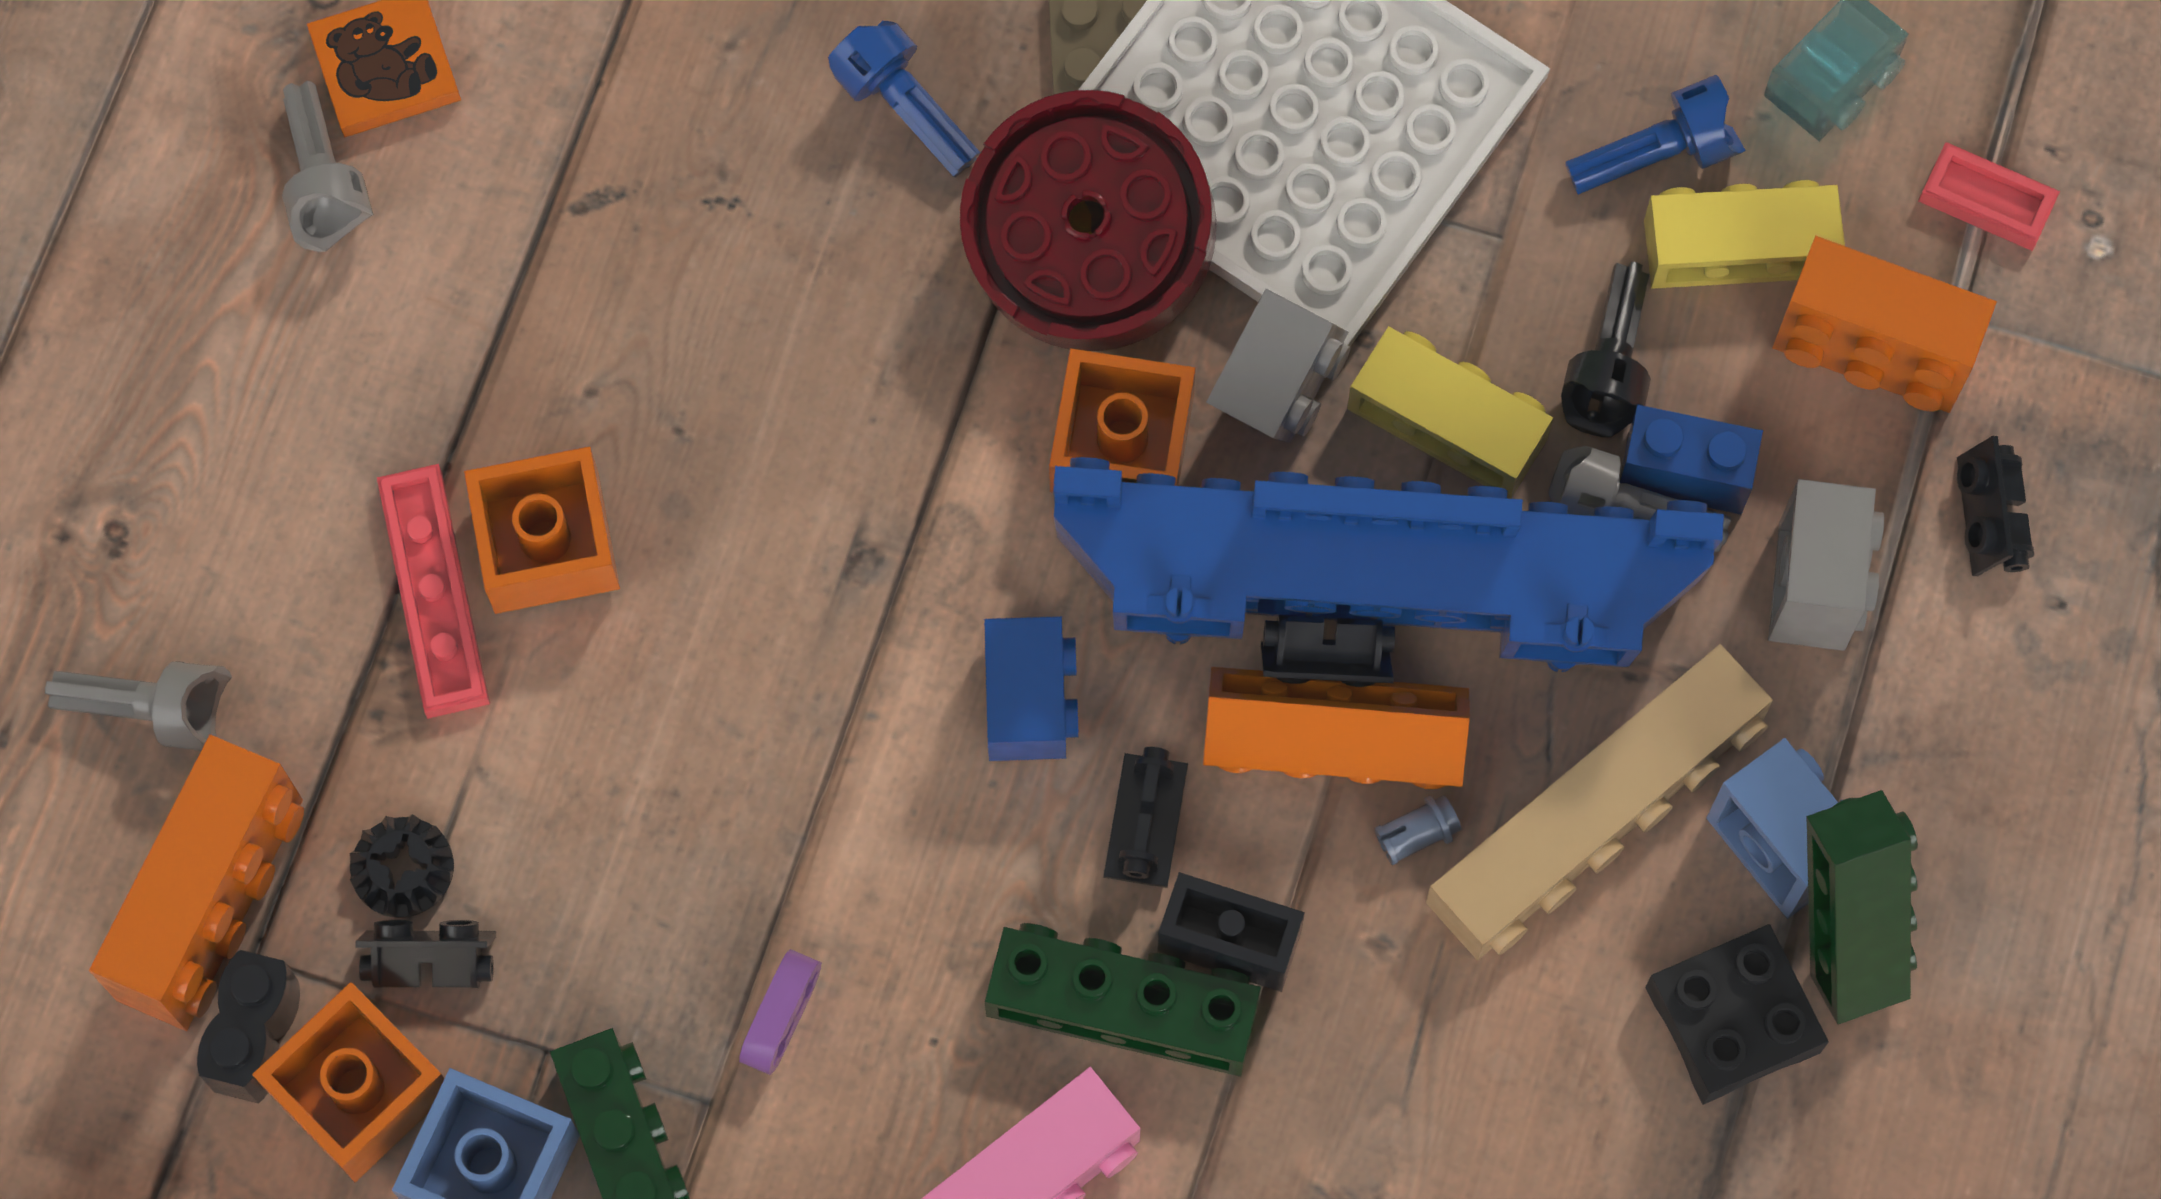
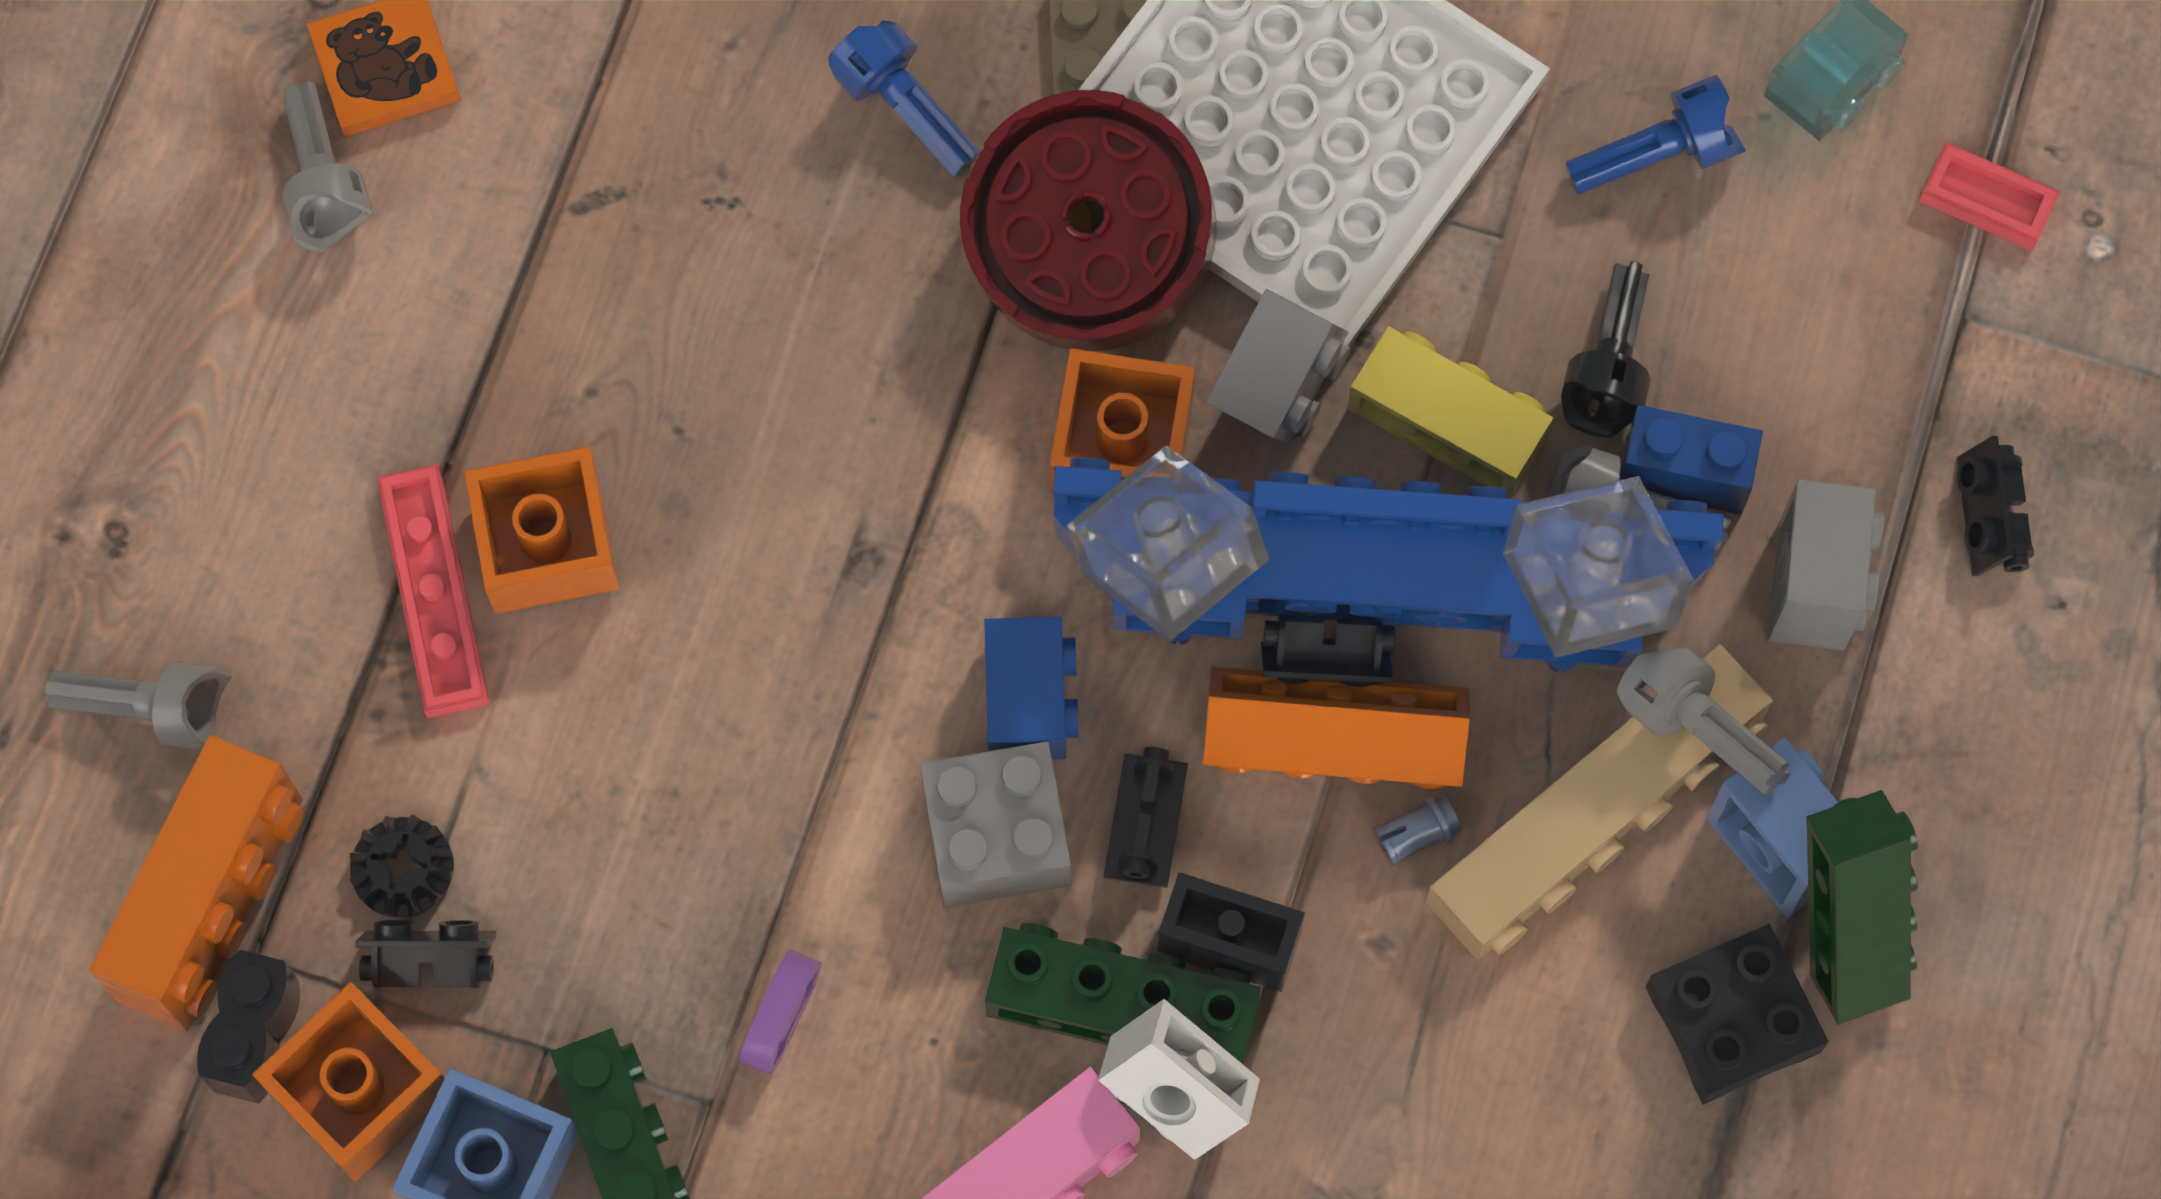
light yellow brick [1644,180,1845,289] -> none
orange brick [1772,235,1997,413] -> none
none -> light grey brick [920,741,1072,908]
none -> clear brick [1066,446,1269,641]
none -> white brick [1098,999,1260,1160]
none -> clear brick [1503,476,1694,658]
none -> light grey piece [1617,647,1790,796]

